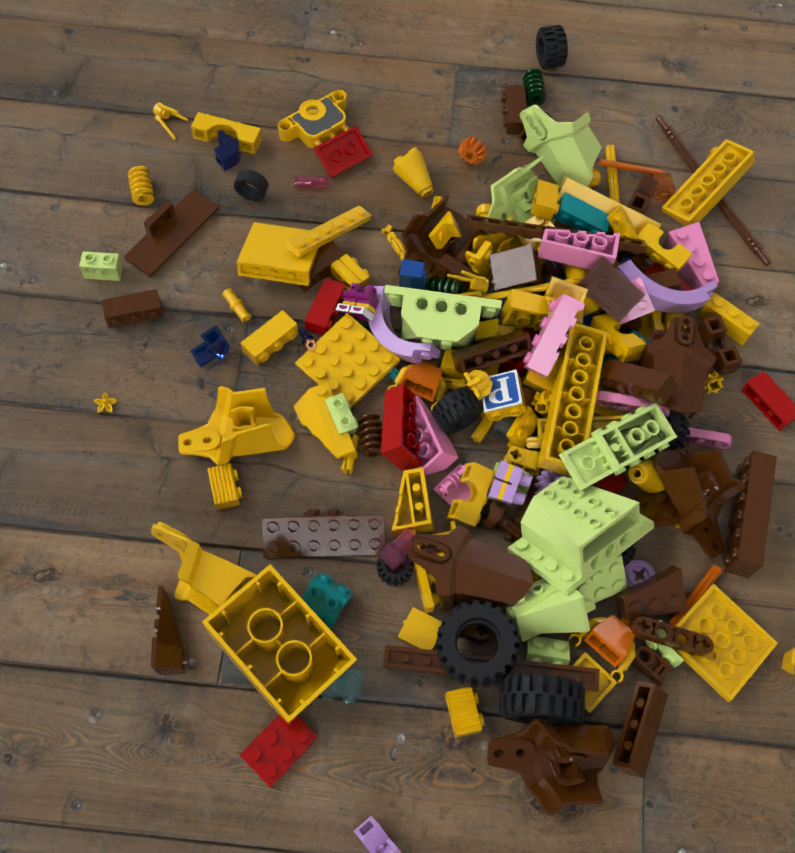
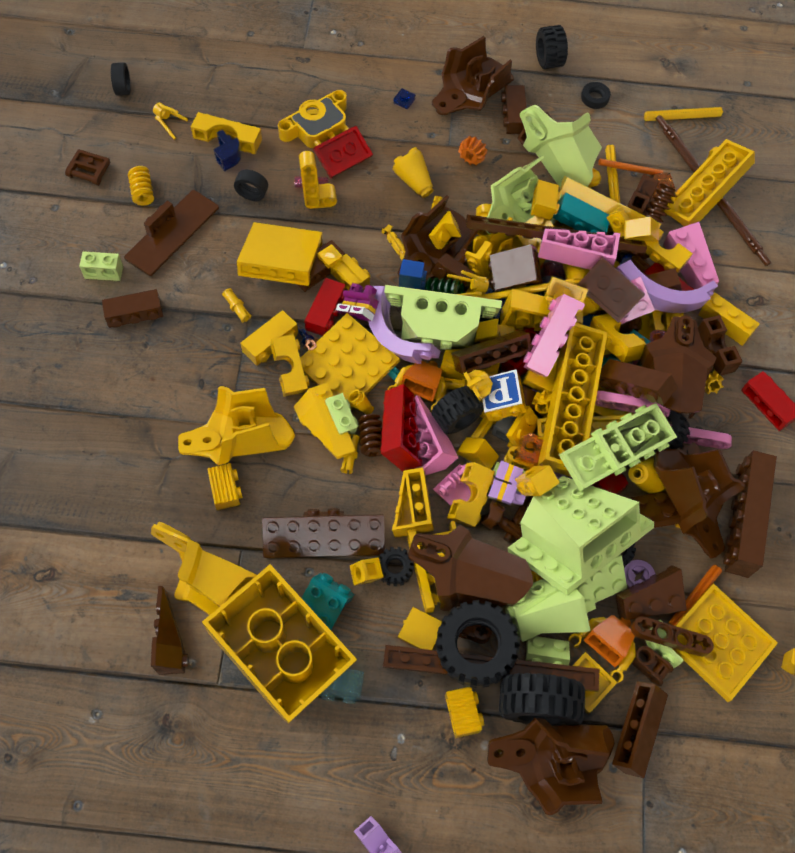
yellow plant [94,392,117,413] -> none
clear blue brick [190,325,230,367] -> none
red plate [240,715,318,788] -> none
yellow plate [286,205,372,258] -> none
clear pink piece [378,528,415,571] -> none
dark green piece [523,69,546,106] -> none
none -> reddish brown plate [65,149,111,186]
none -> black tyre [111,62,131,96]
none -> yellow arch [270,334,309,397]
none -> yellow beam [299,151,337,209]
none -> yellow tile [317,244,343,269]
none -> yellow cone [348,389,374,415]
none -> yellow brick [350,557,383,586]
none -> clear blue plate [393,88,416,109]
none -> reddish brown piece [432,36,514,115]
none -> yellow slope [456,437,499,469]
none -> clear orange brick [515,433,544,464]
none -> yellow brick [515,465,560,496]
none -> black tyre [581,82,611,109]
none -> yellow slope [624,217,659,242]
none -> yellow axle [644,107,723,121]
none -> reddish brown piece [644,183,678,223]

